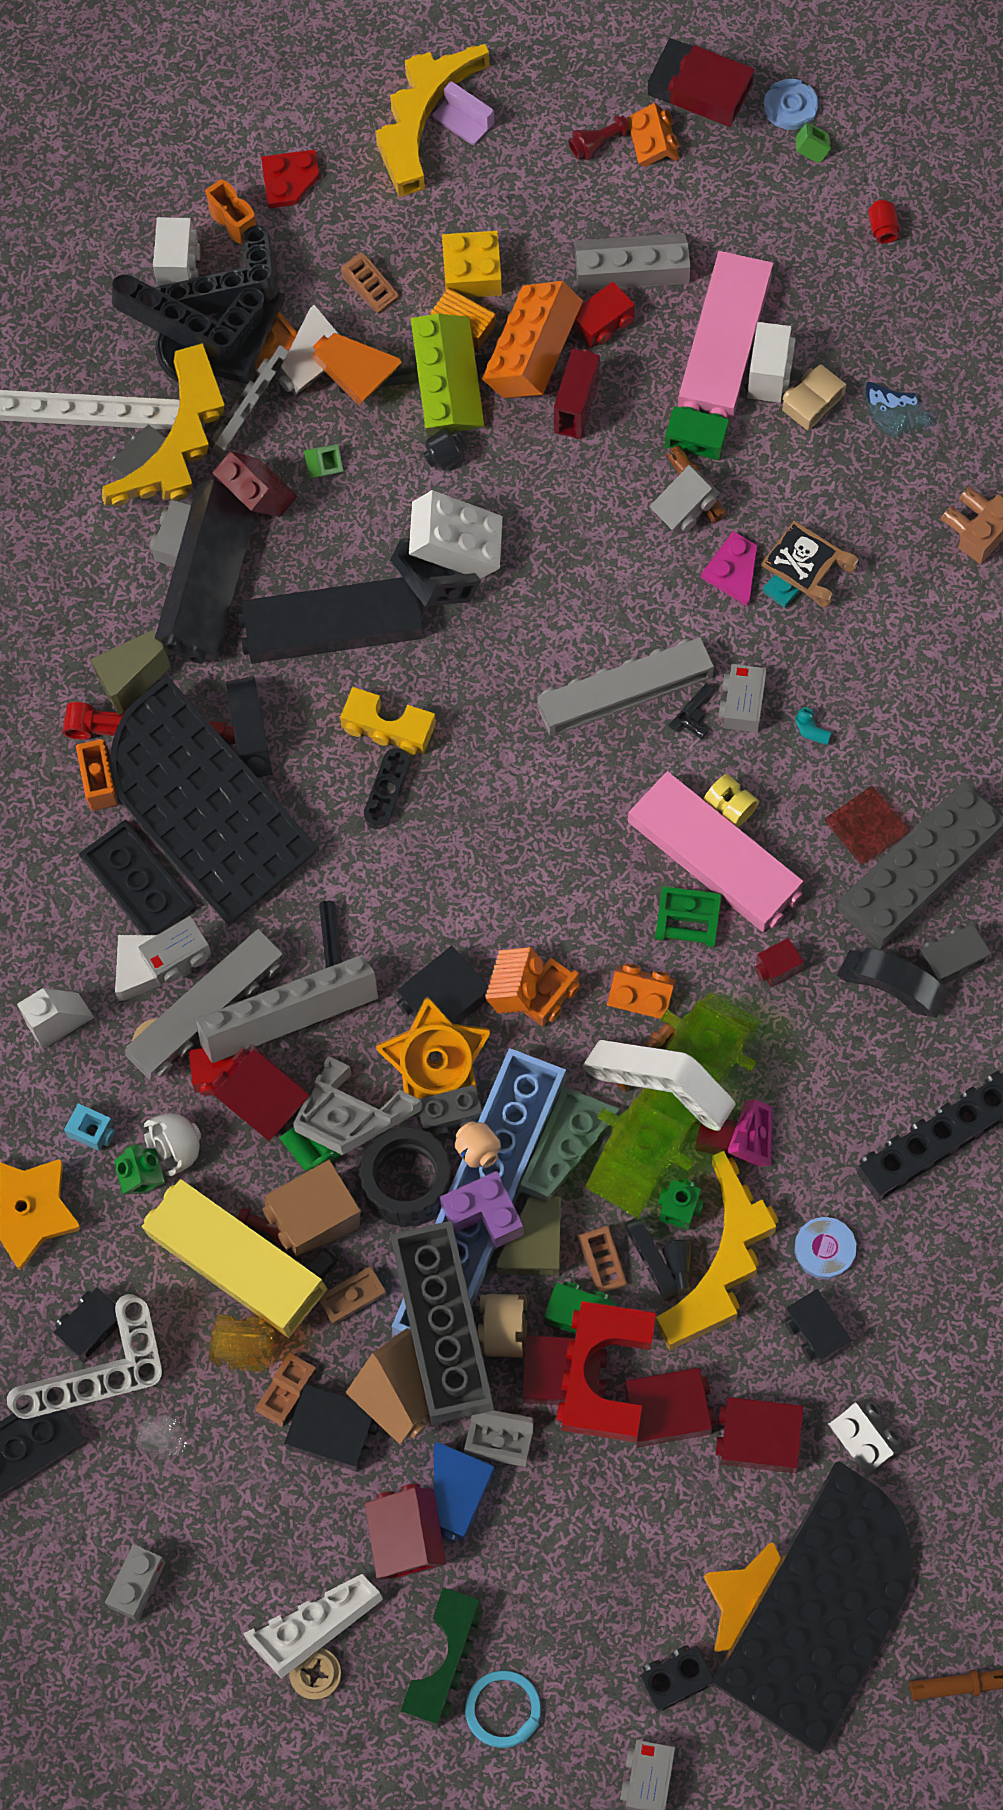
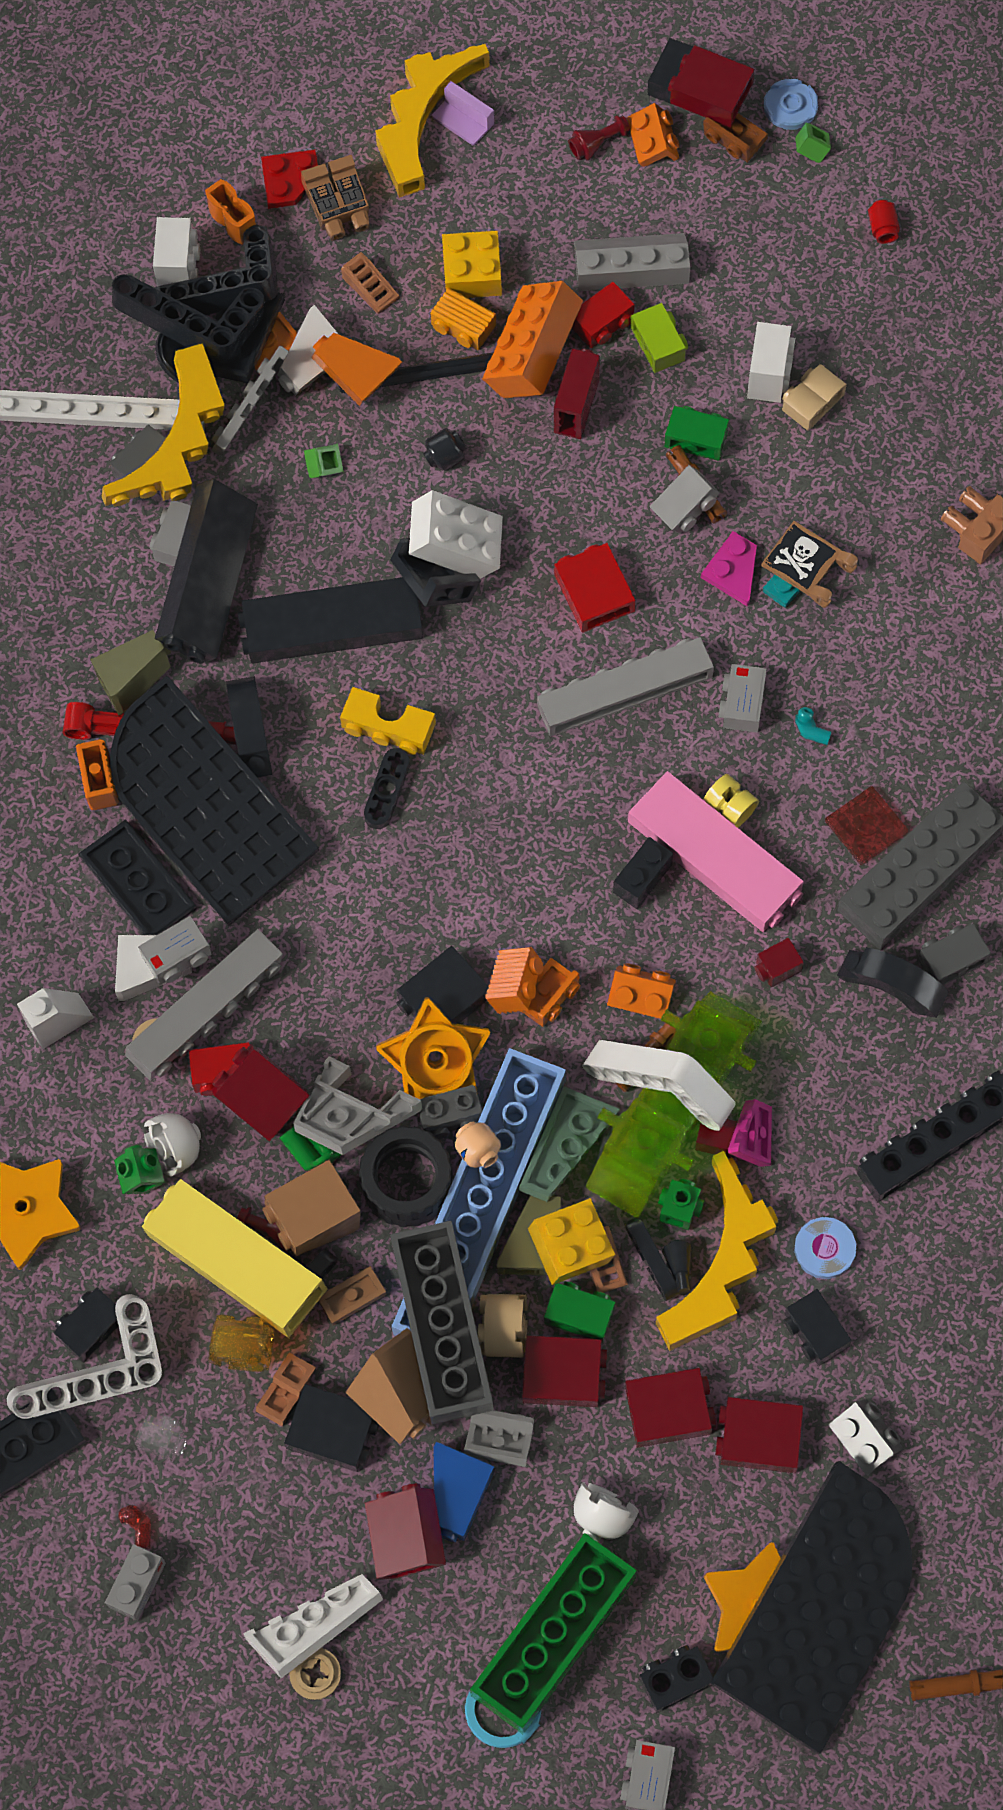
medium azure brick [64,1103,115,1151] -> none
light grey brick [196,954,378,1063] -> none
dark red brick [213,451,297,517] -> none
black axle [319,900,342,968] -> none
dark green arch [400,1587,484,1727] -> none
lime slope [410,314,485,436] -> none
medium lavender brick [440,1171,524,1248] -> none
red arch [556,1301,656,1443] -> none
green plate [655,886,721,948] -> none
black hose [669,683,715,740] -> none
bright pink brick [678,251,773,421] -> none
clear light blue arm [864,381,930,437] -> none
none -> clear red arm [118,1505,151,1549]
none -> medium nougat hips [301,154,369,241]
none -> green brick [470,1533,637,1735]
none -> yellow brick [528,1198,615,1285]
none -> red brick [554,543,636,633]
none -> white cylinder [574,1482,639,1542]
none -> black brick [613,837,673,909]
none -> lime brick [631,303,688,373]
none -> dark orange bracket [703,113,768,163]

